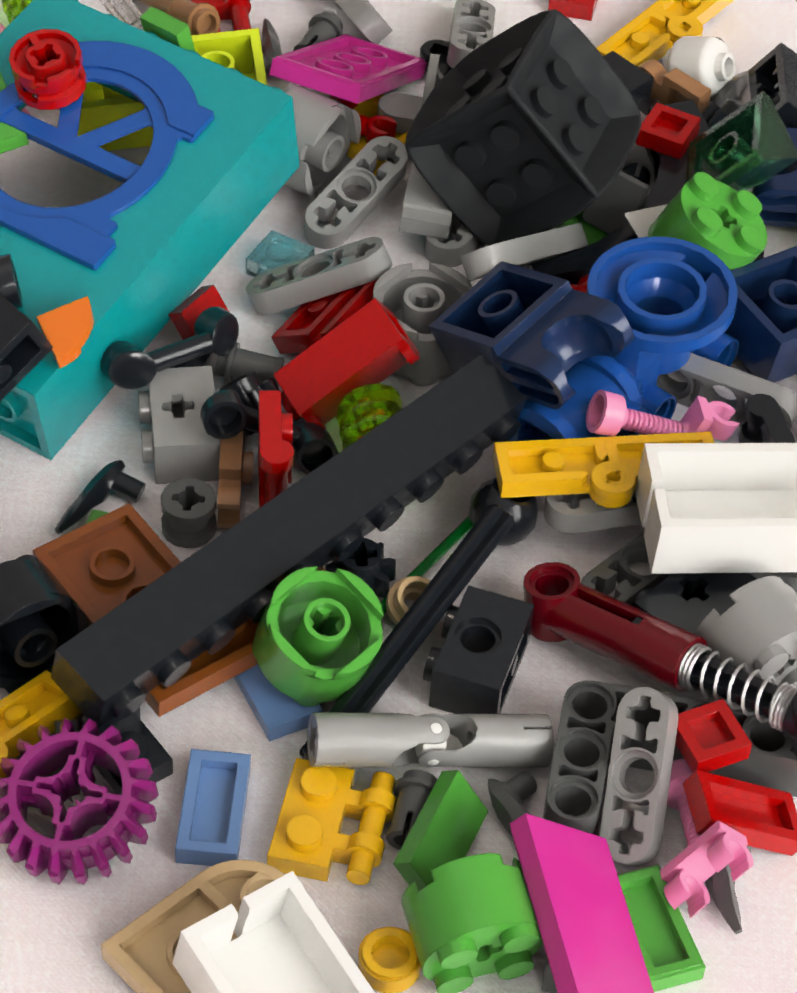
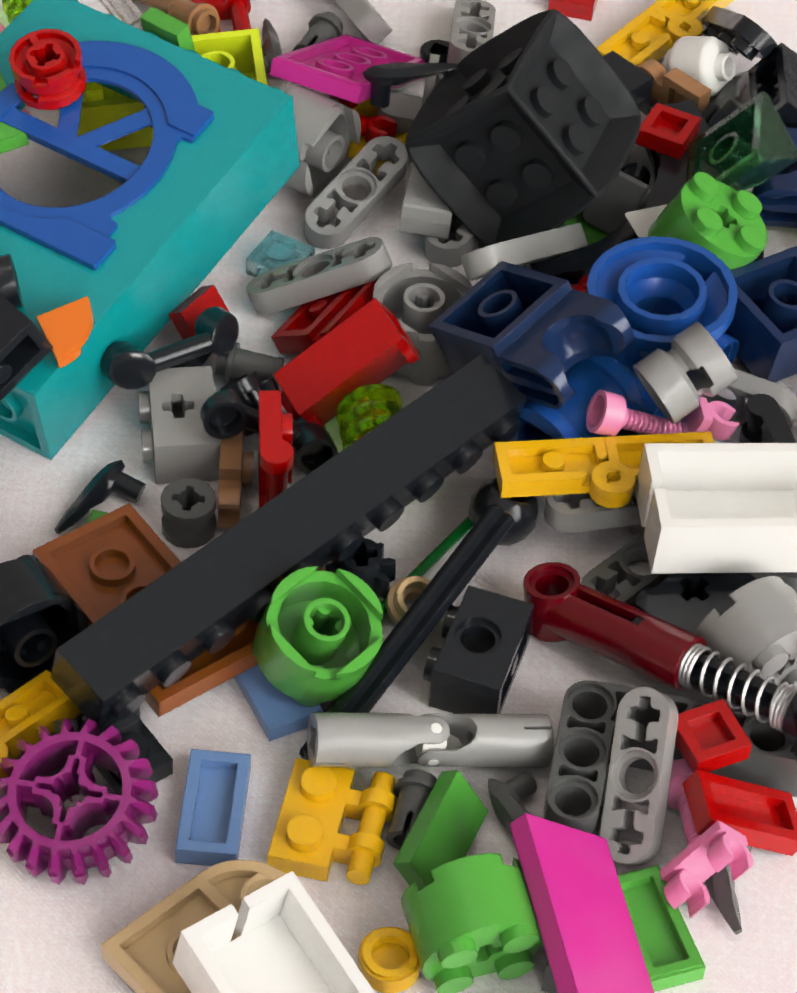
none -> black bar [362,63,457,108]
none -> light grey wheel [633,321,738,424]
none -> black plate [701,6,777,61]

